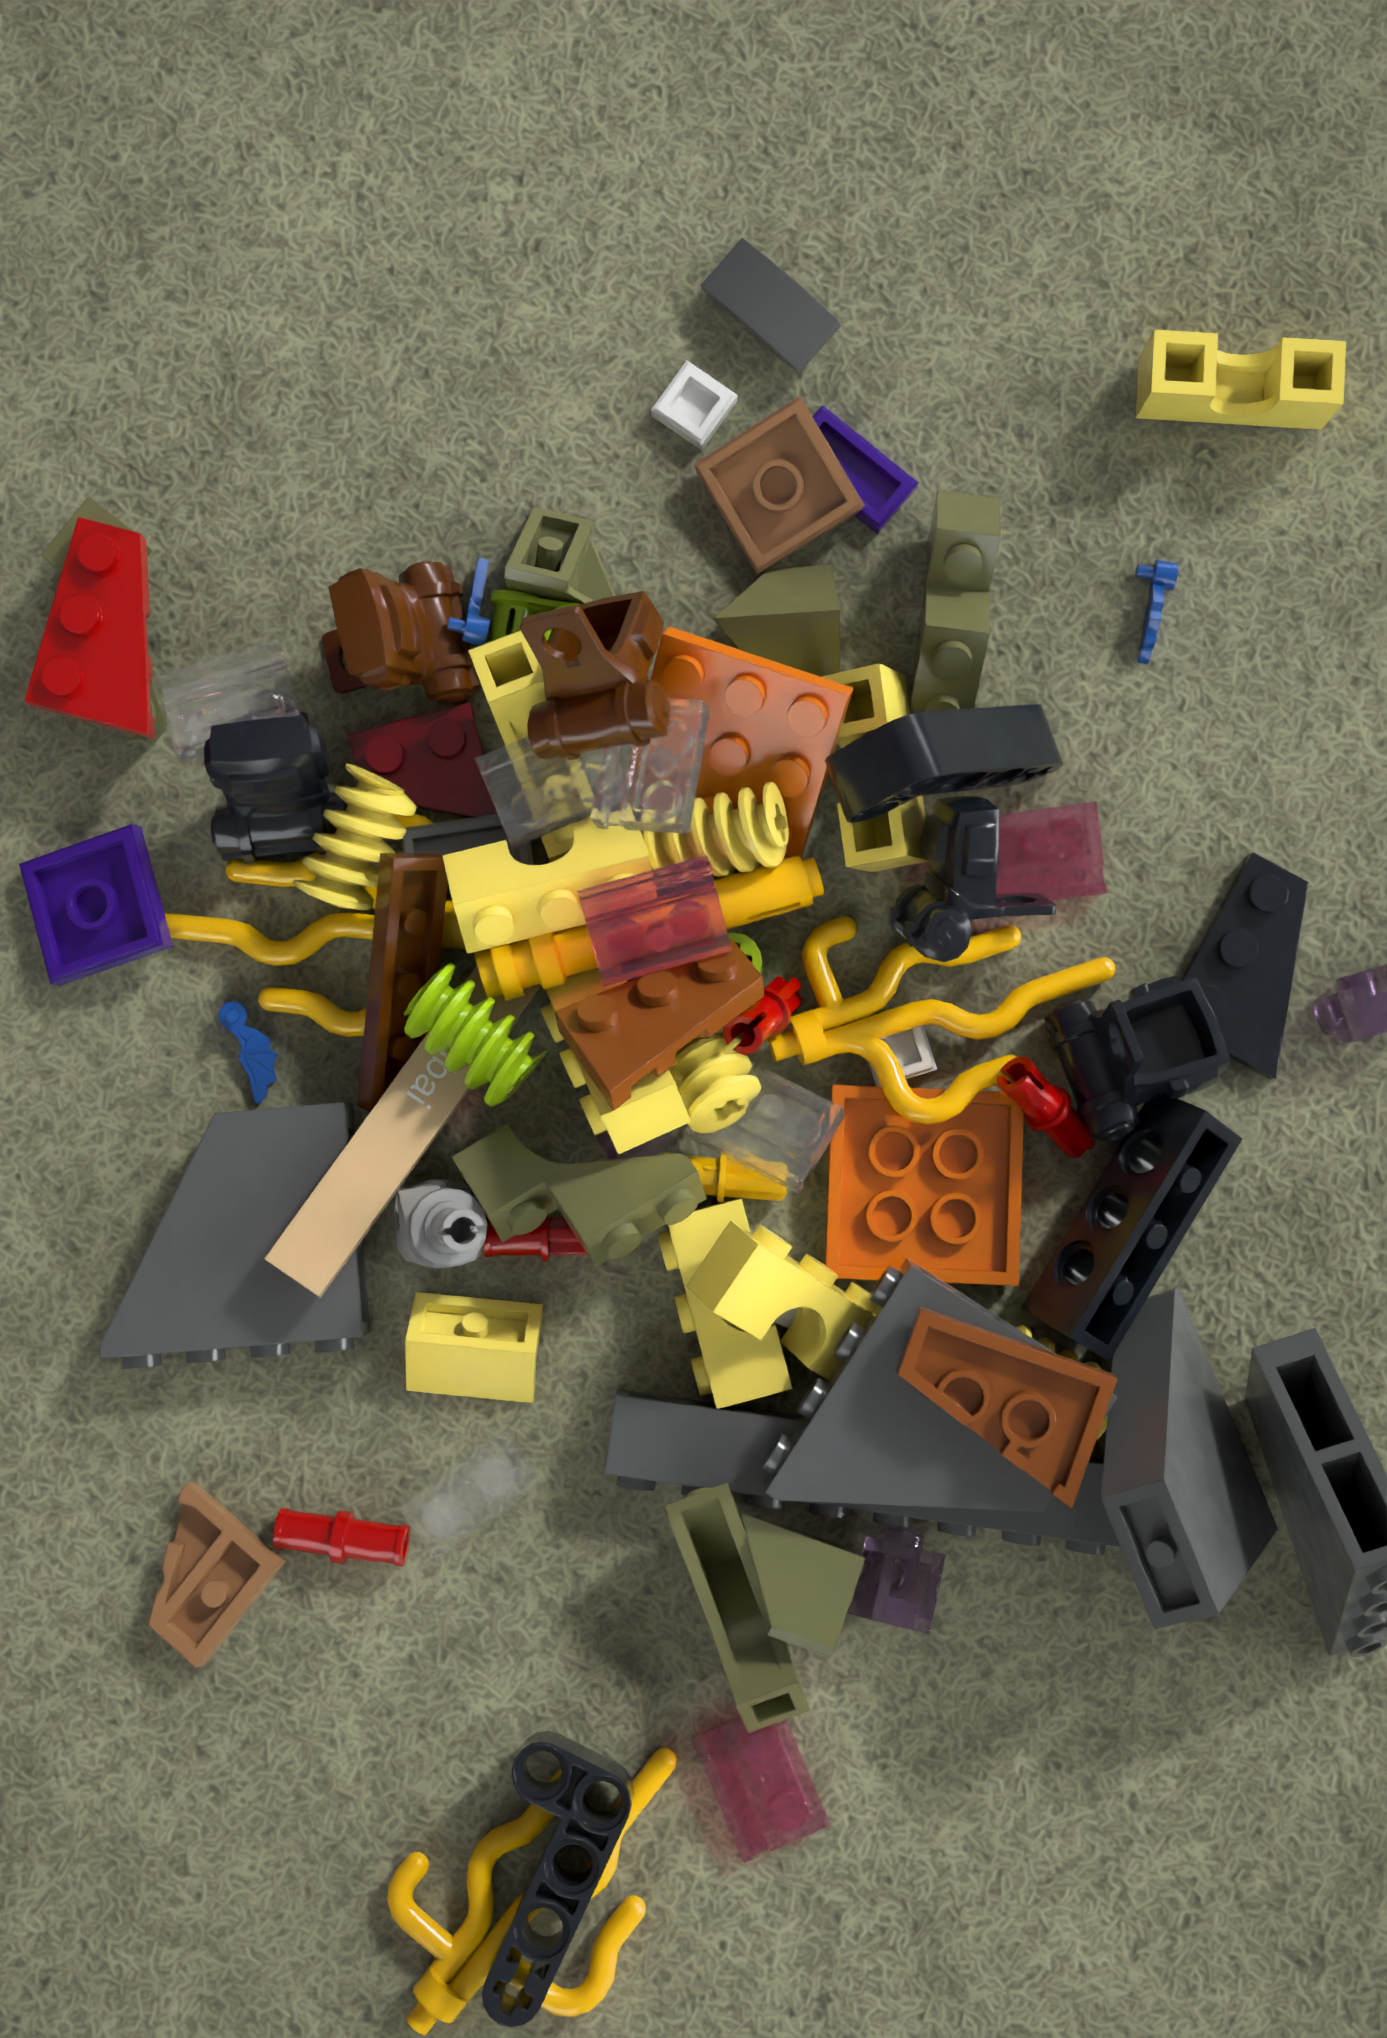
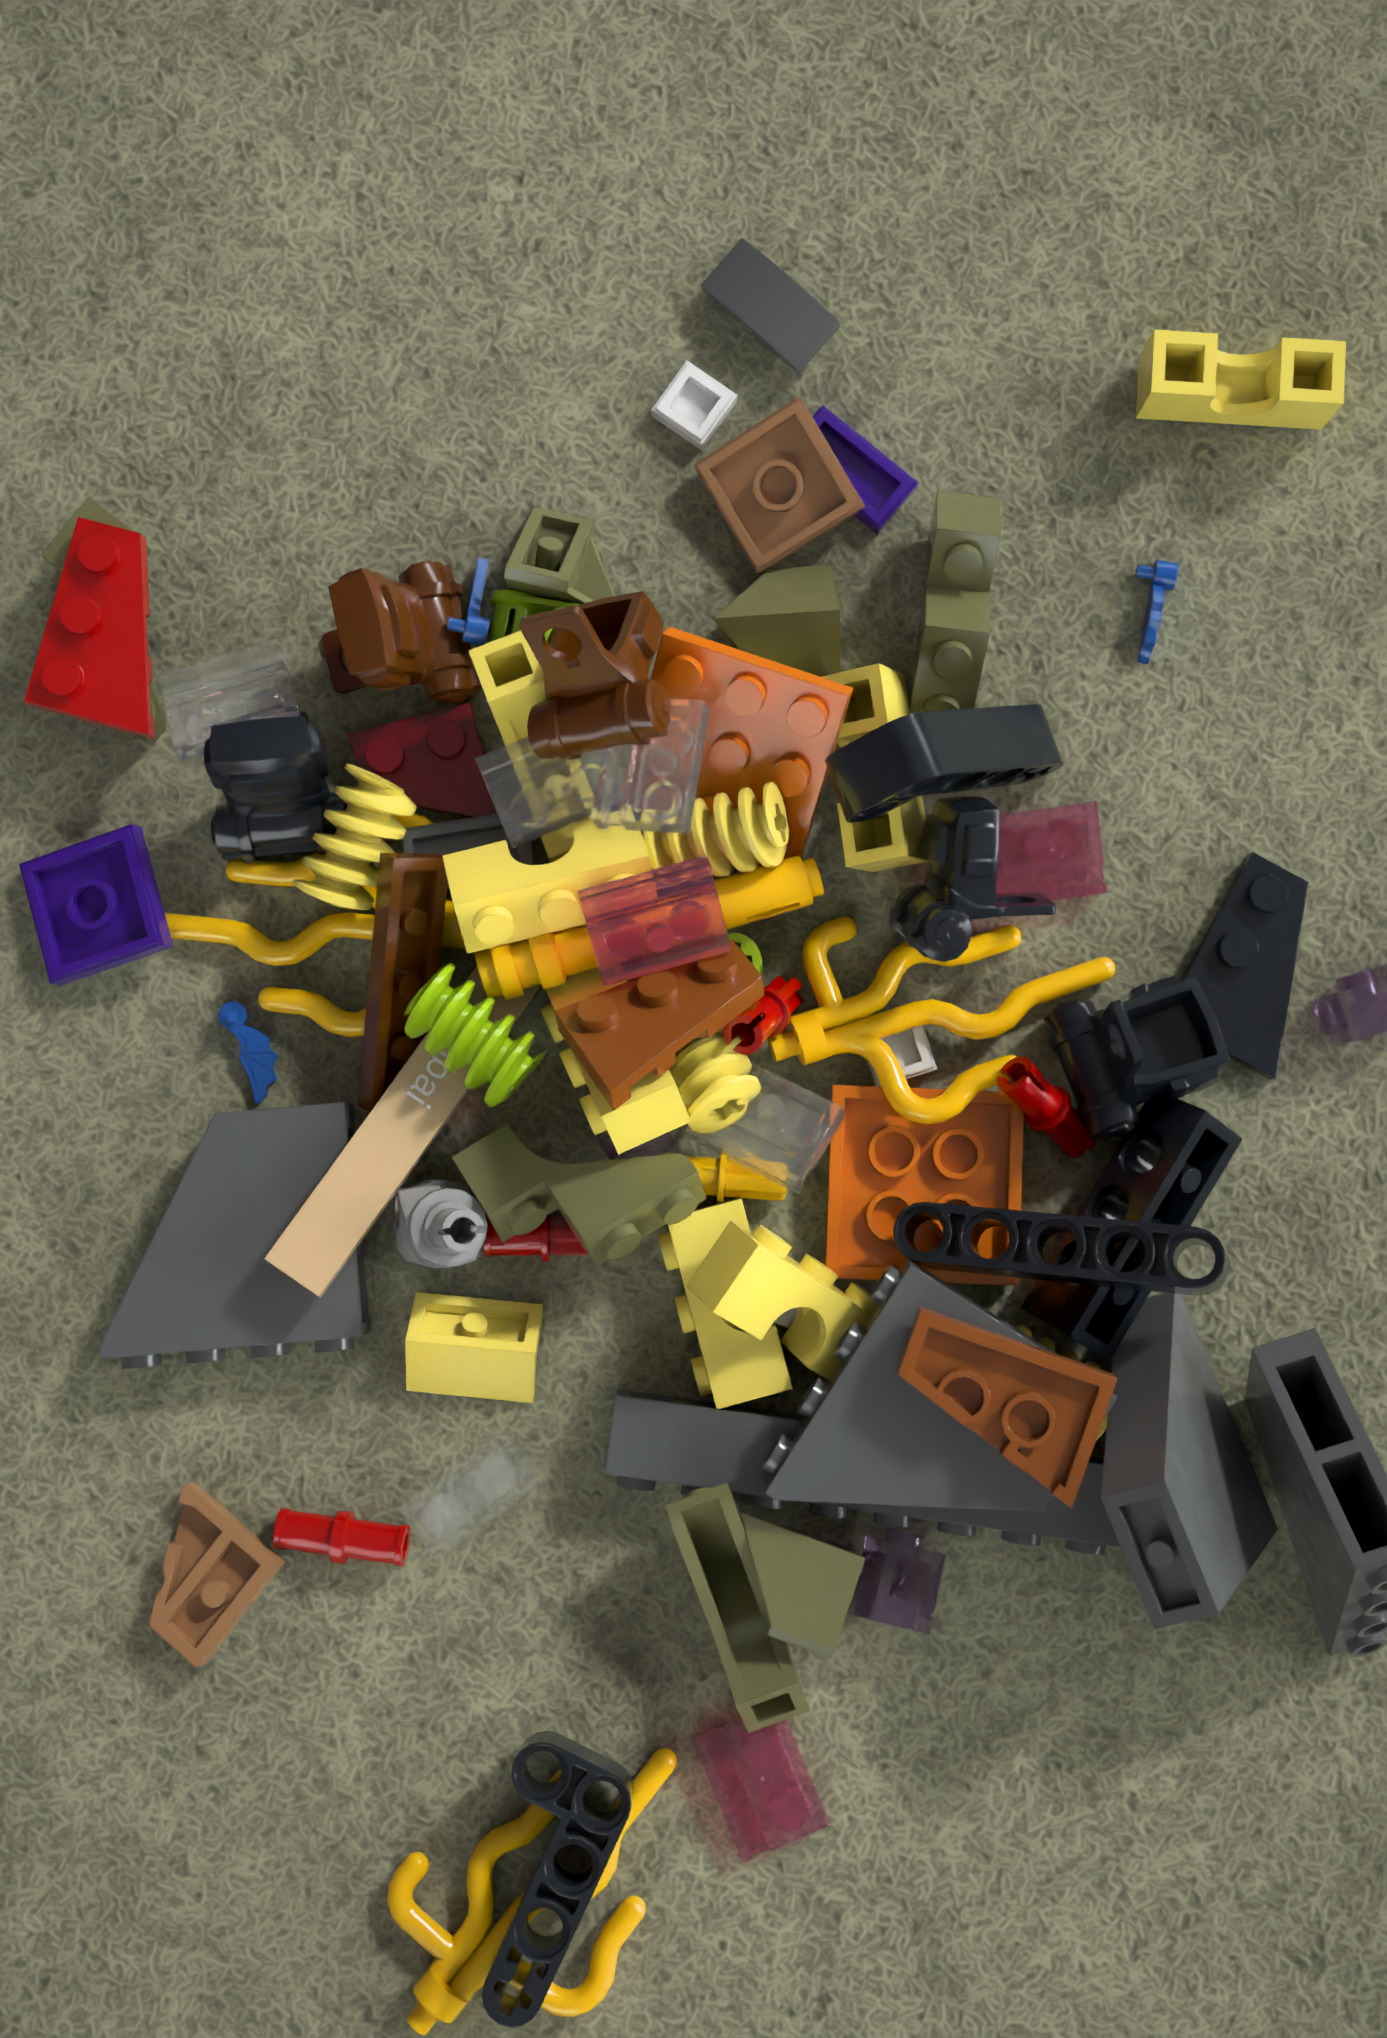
none -> black beam [893,1202,1229,1296]

